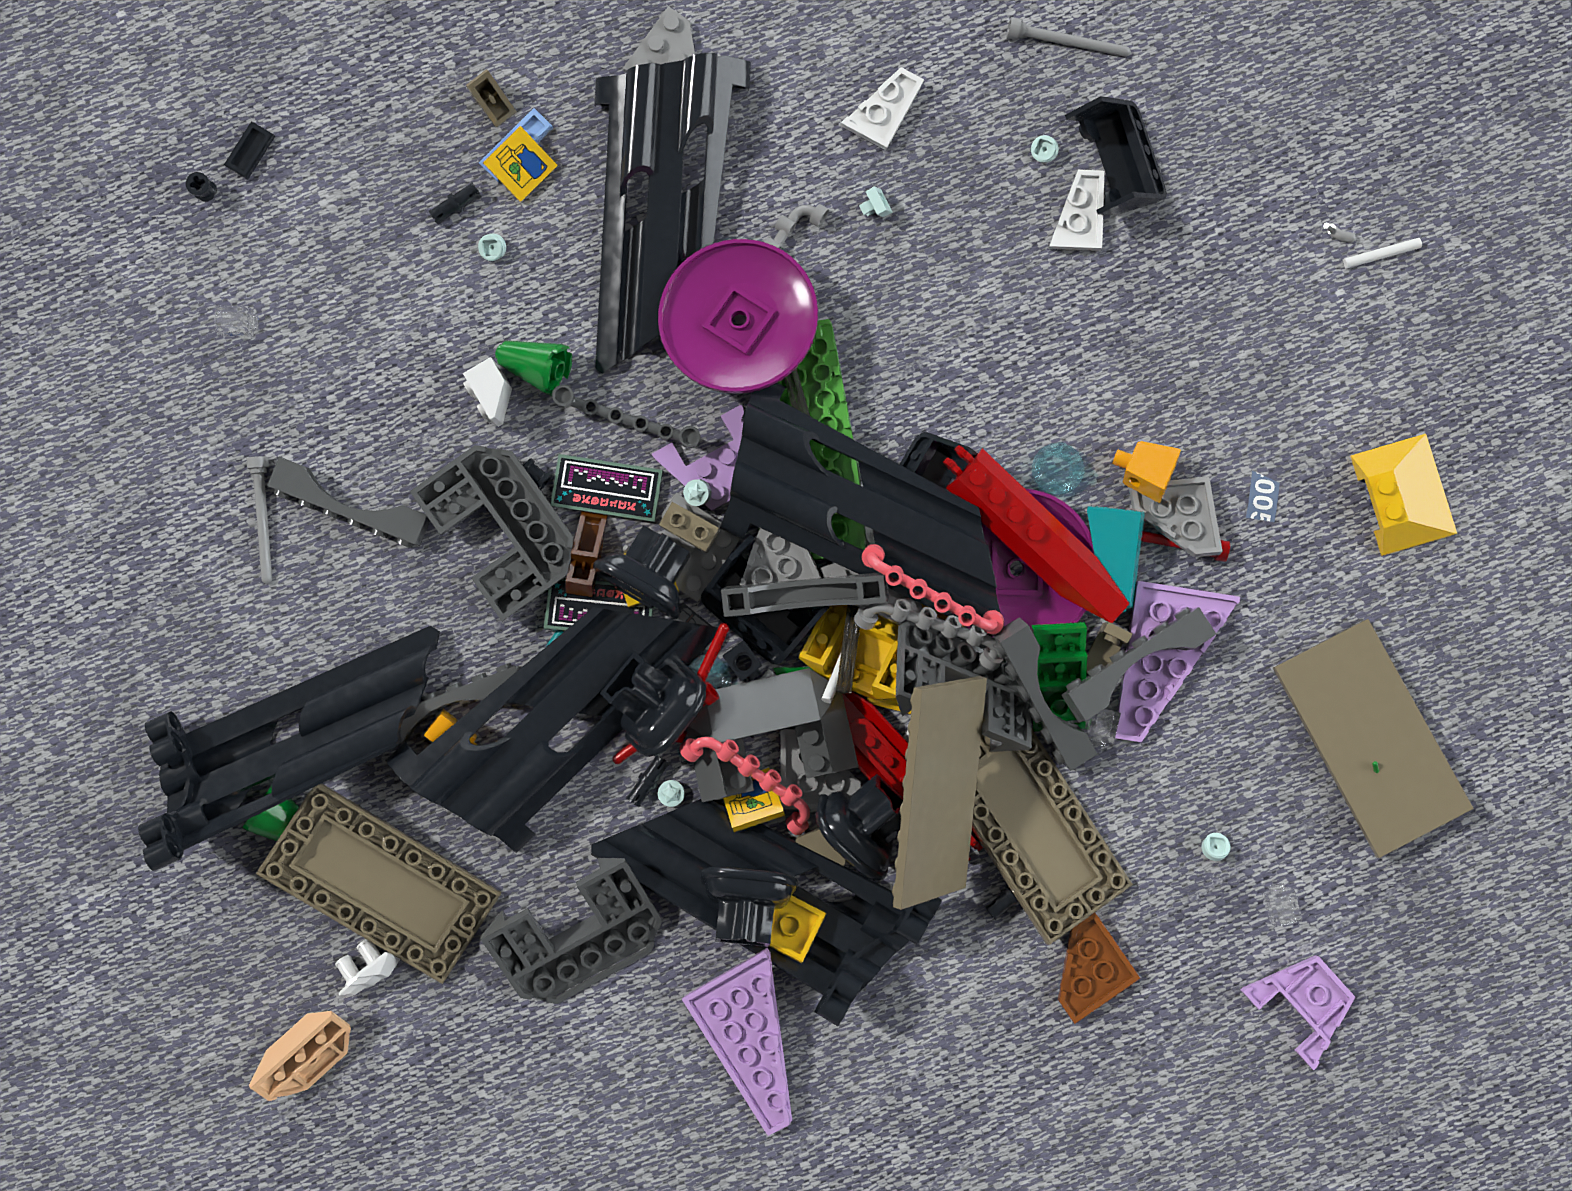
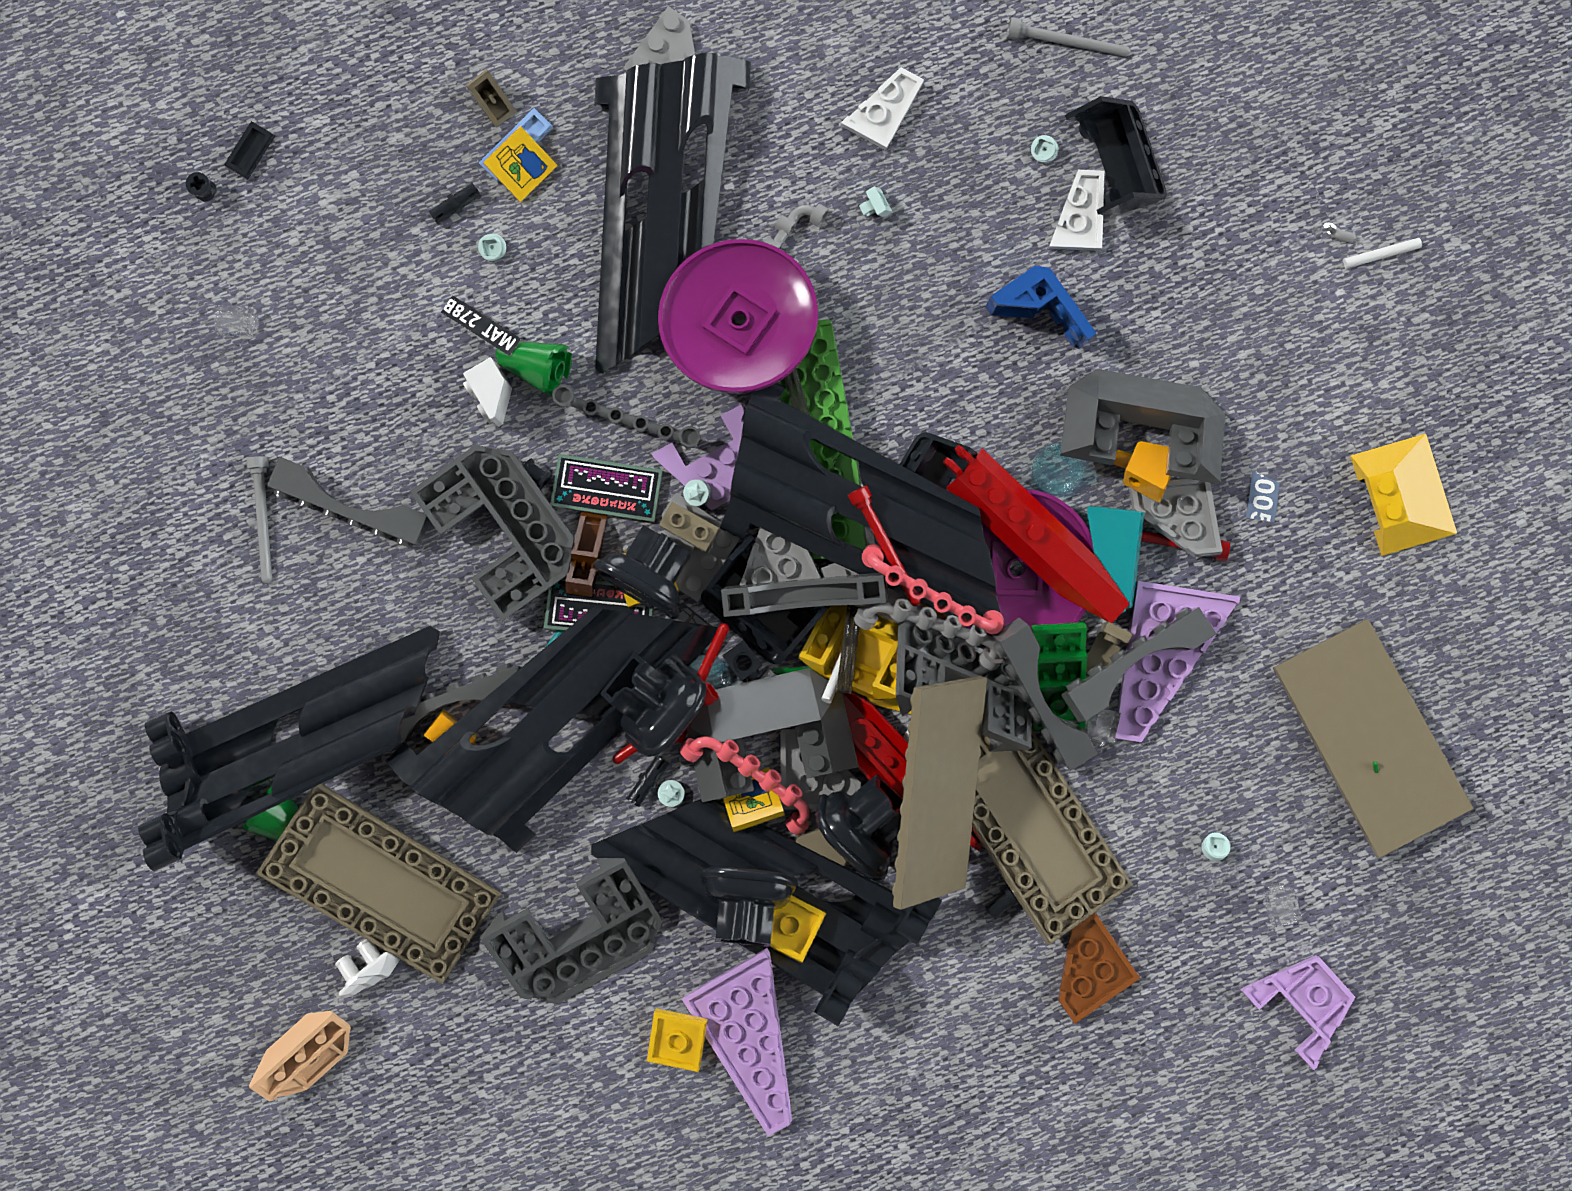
none -> black sticker [441,295,521,356]
none -> yellow tile [647,1008,708,1072]
none -> red piece [847,485,921,606]
none -> blue bracket [985,265,1096,349]
none -> dark grey slope [1060,369,1225,484]

